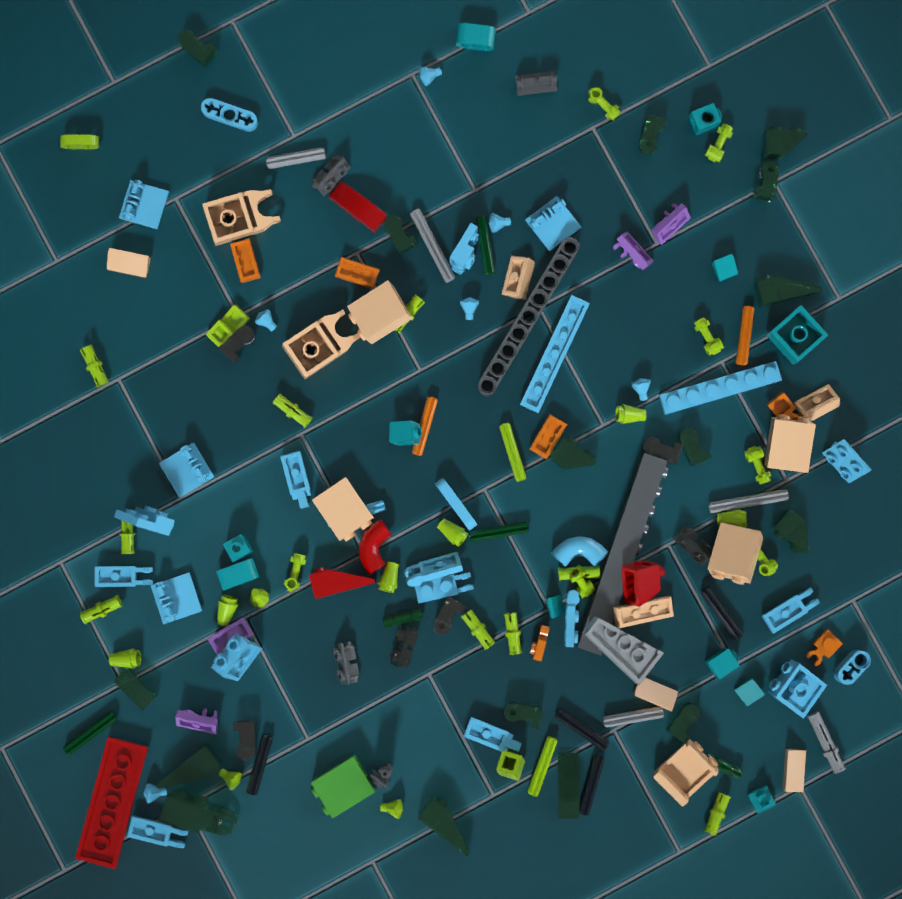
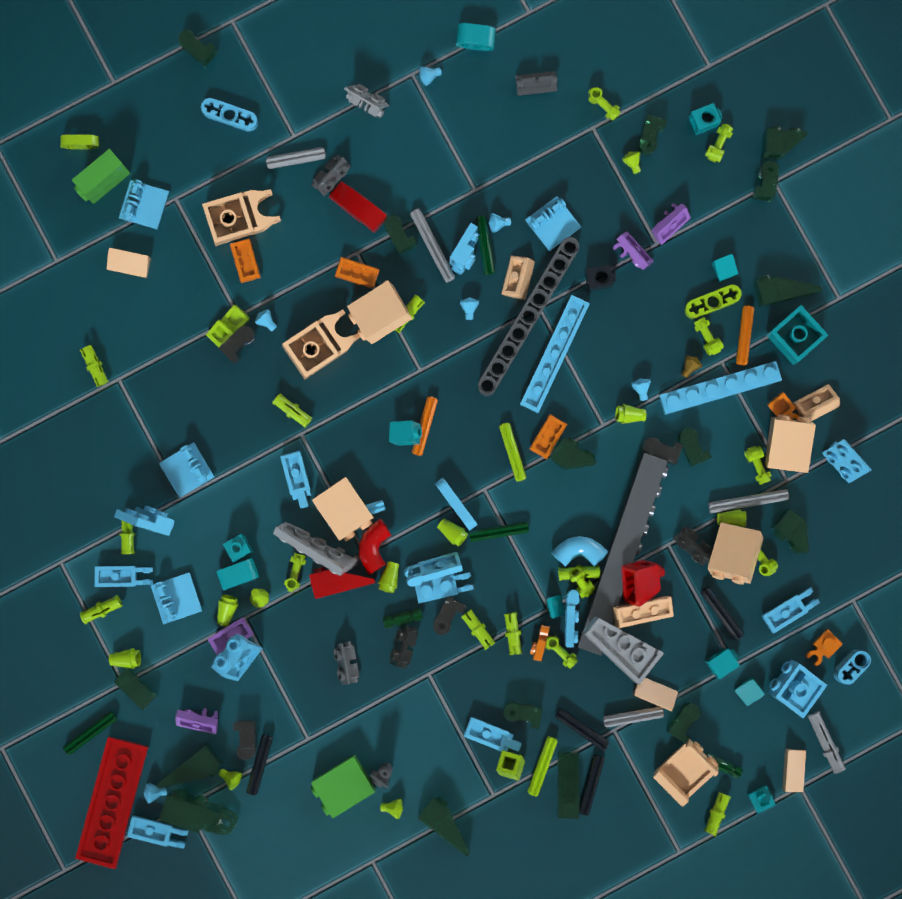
none -> bright green brick [72,148,131,204]
none -> light grey wing [273,522,361,576]
none -> light grey hinge [344,84,389,118]
none -> lime bar [545,635,578,669]
none -> black brick [584,265,616,292]
none -> lime rock [622,151,641,174]
none -> pearl gold rock [681,355,702,378]
none -> lime beam [685,285,742,319]

